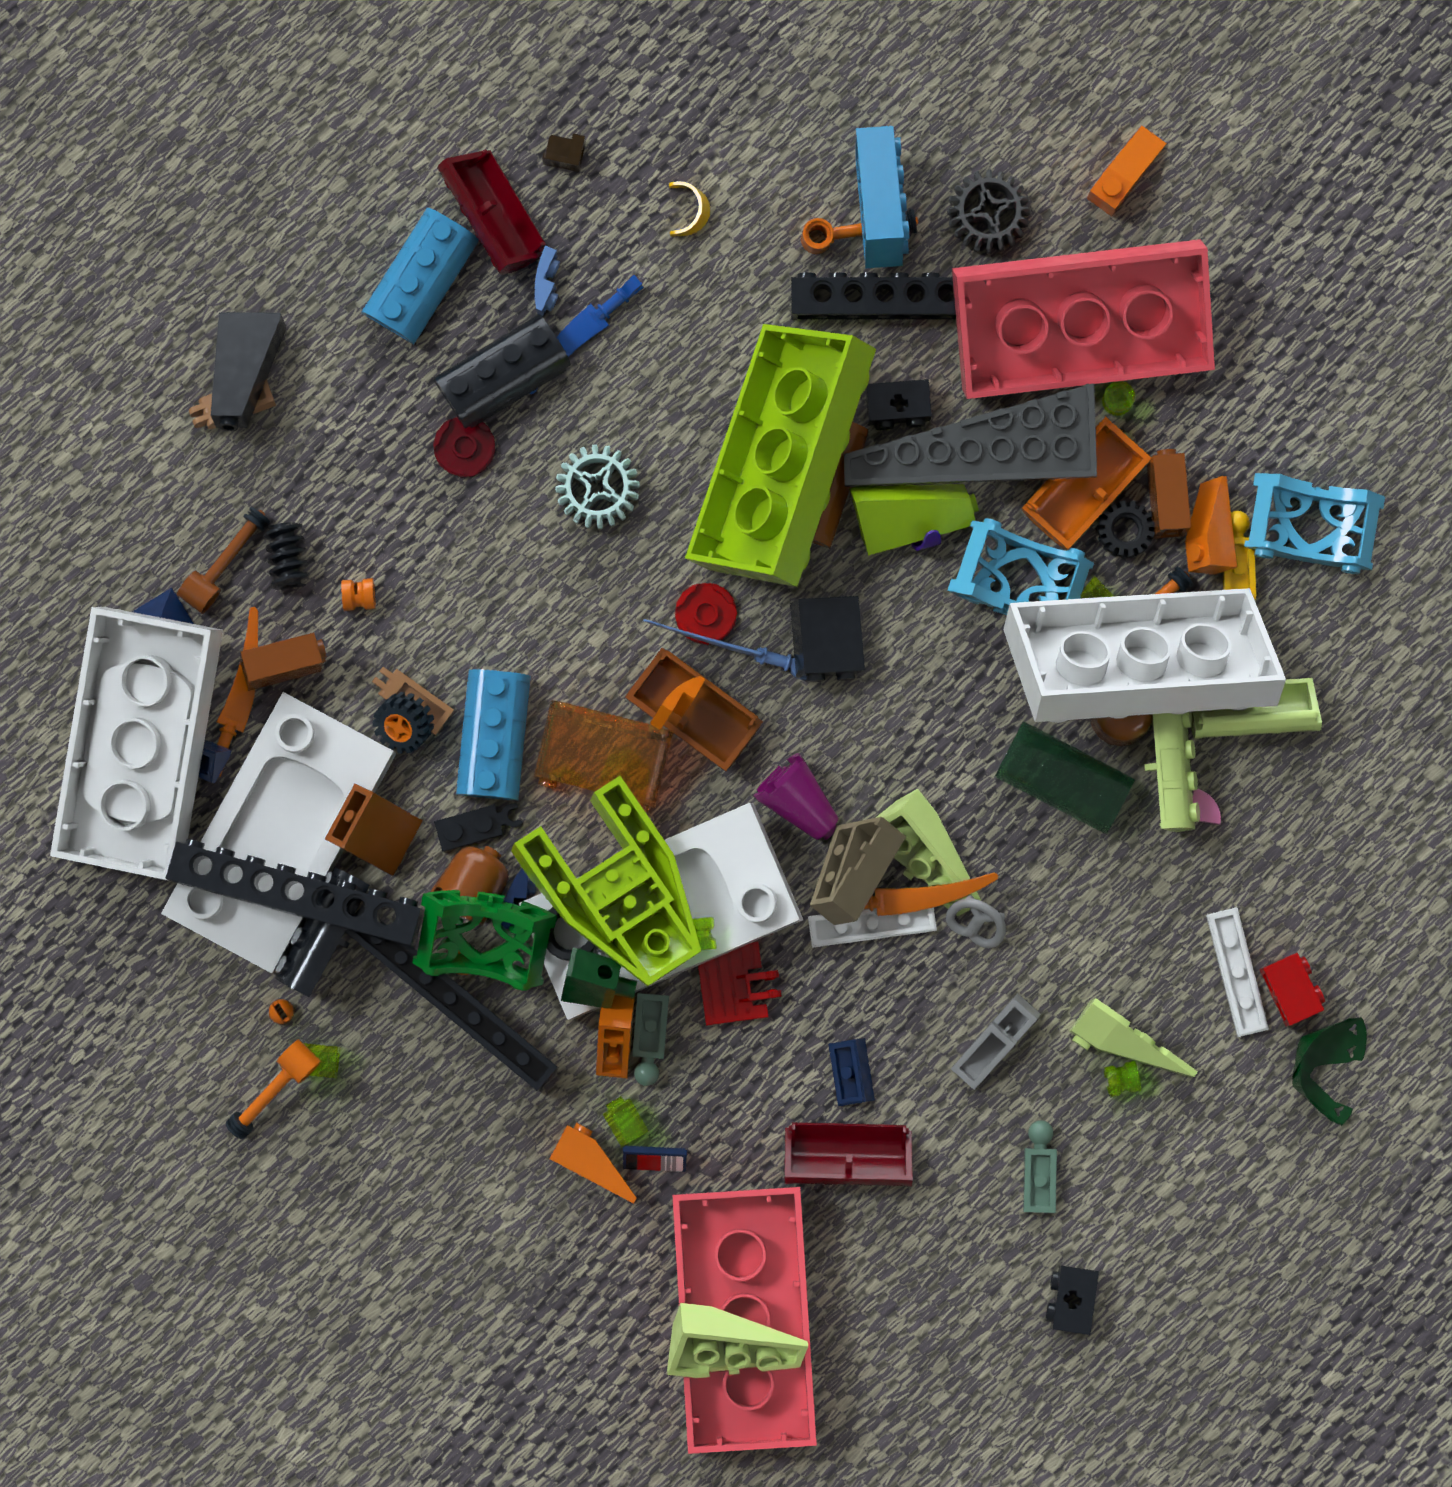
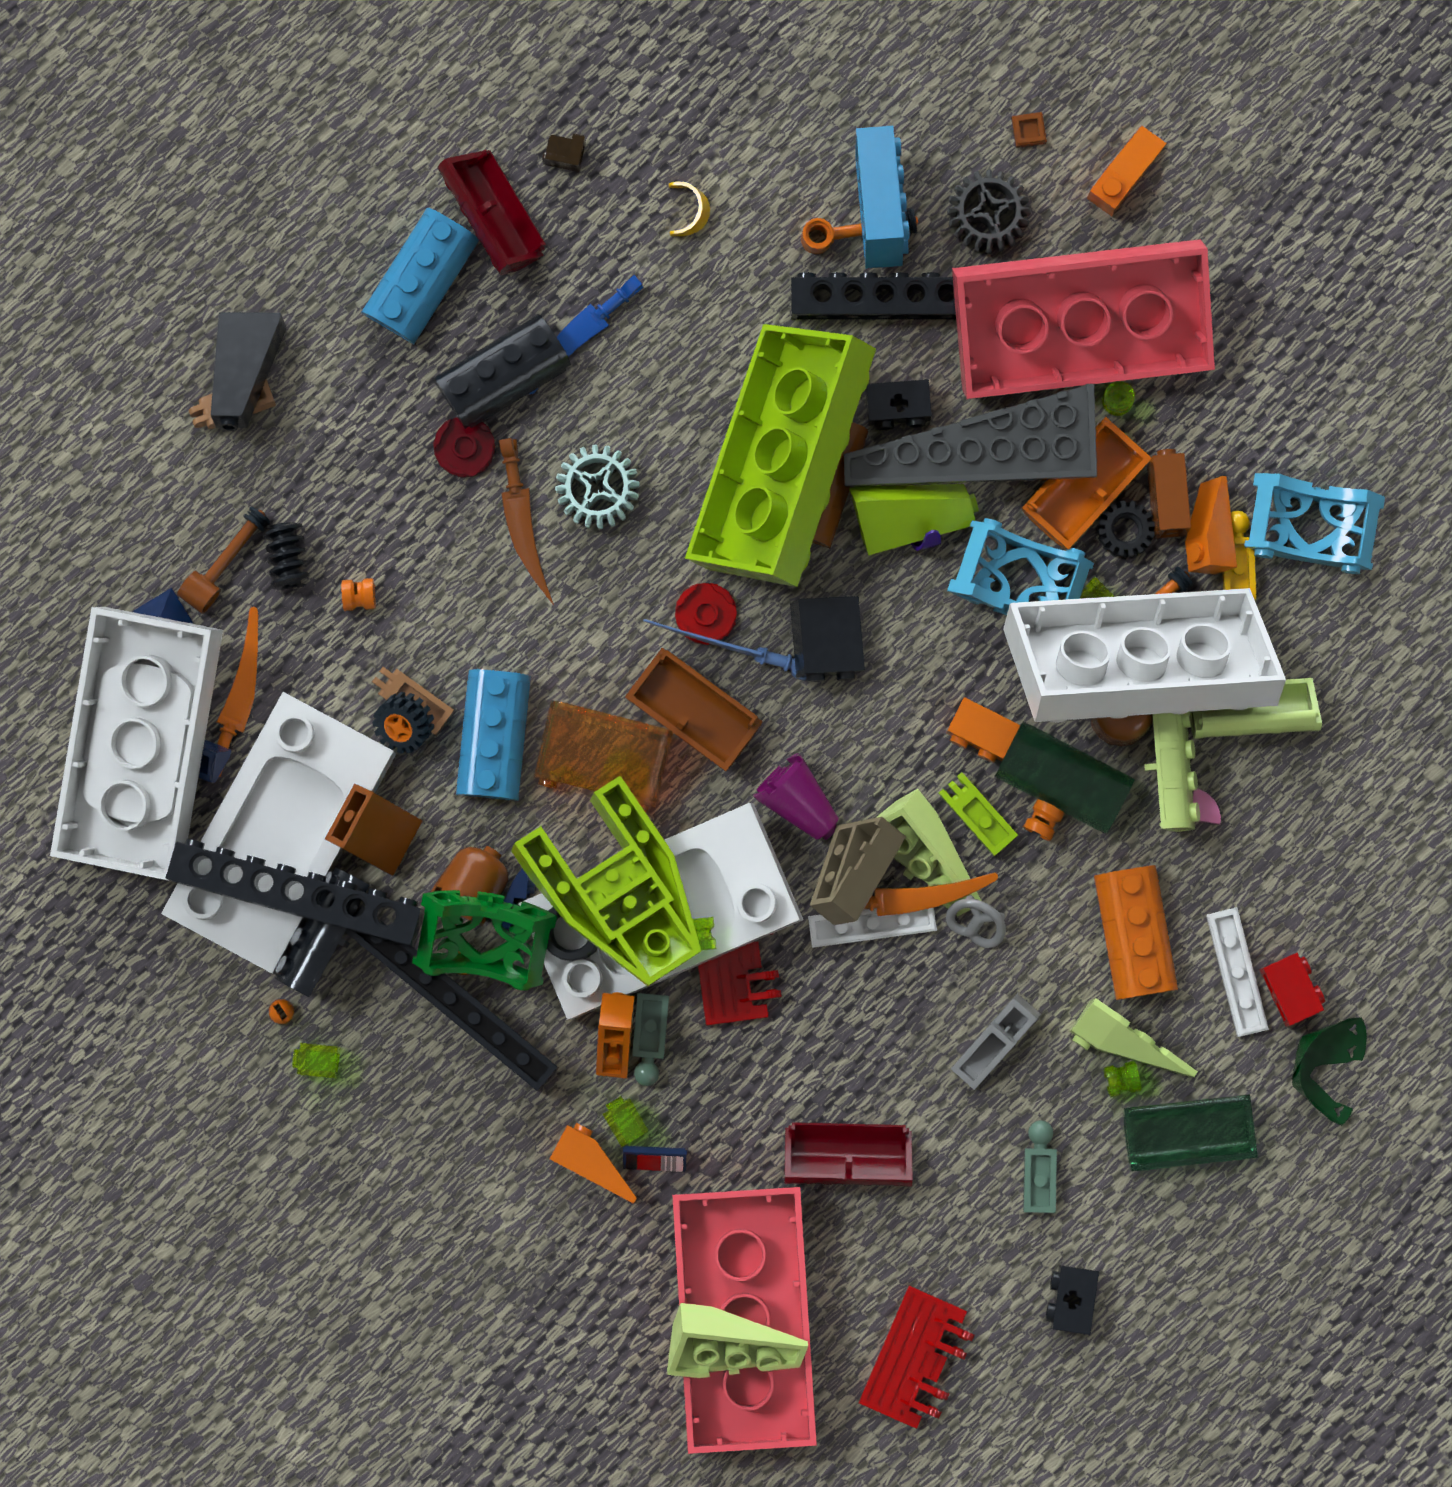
orange piece [226,1039,322,1139] -> none
dark orange brick [240,632,327,691] -> none
black plate [434,803,523,852] -> none
medium blue slope [535,245,560,317] -> none
dark green torso [560,947,637,1009] -> none
orange slope [650,676,705,730] -> none
dark blue slope [828,1038,875,1106] -> none
none -> dark orange sword [499,438,554,605]
none -> red hinge [858,1286,975,1429]
none -> lime hinge [938,772,1018,856]
none -> orange brick [946,697,1020,763]
none -> dark orange tile [1011,112,1047,148]
none -> orange wheel [1023,799,1065,841]
none -> orange container [1094,865,1178,1000]
none -> clear green container [1123,1094,1258,1172]

